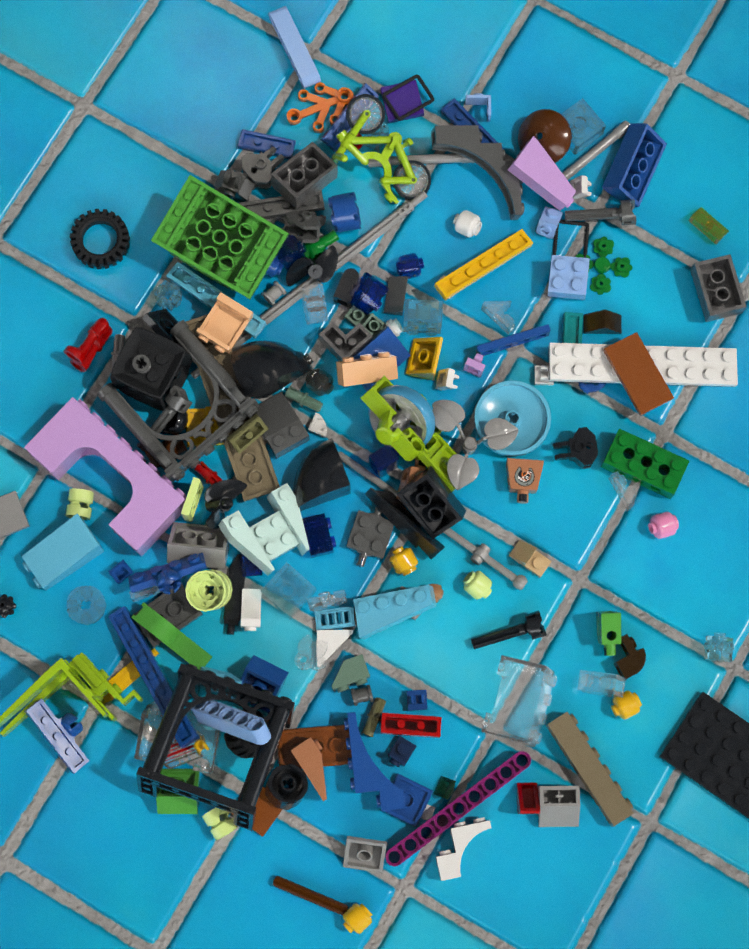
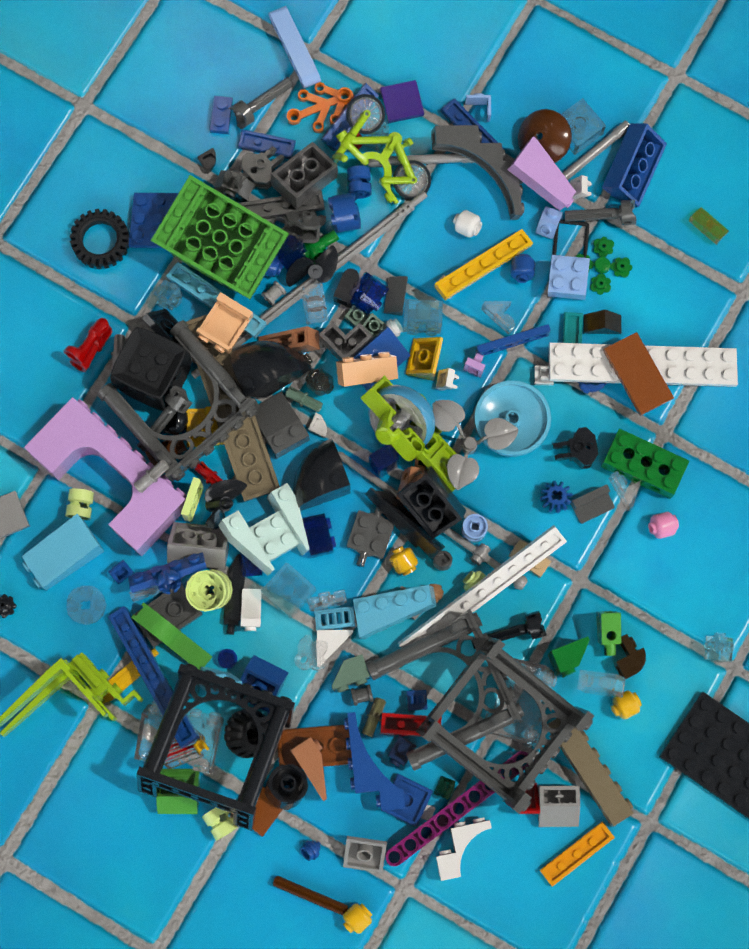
plate [24,698,89,774] -> none
dark grey bush [132,354,151,374] -> none
light blue beam [191,696,271,745] -> none
olive brick [226,414,268,454] -> none
black piece [382,74,434,121] -> none
clear blue head [396,253,424,279] -> none
nougat torso [506,458,544,504] -> none
flat silver brick [690,254,746,322] -> none
none -> blue plate [129,193,179,248]
none -> light grey axle [134,460,169,493]
none -> black tile [197,148,216,174]
none -> blue plate [210,96,233,135]
none -> clear blue plate [218,649,237,669]
none -> dark grey piece [229,77,293,129]
none -> nougat slope [259,326,320,353]
none -> blue plate [300,841,321,861]
none -> blue wheel [347,165,372,199]
none -> dark grey arch [366,609,525,771]
none -> white plate [398,525,567,648]
none -> dark grey arch [416,637,594,814]
none -> dark grey tile [433,551,452,571]
none -> light blue wheel [462,514,488,543]
none -> blue head [510,254,535,283]
none -> light orange tile [539,821,615,887]
none -> blue gear [540,480,573,514]
none -> green slope [548,637,590,678]
none -> dark grey panel [571,484,615,524]

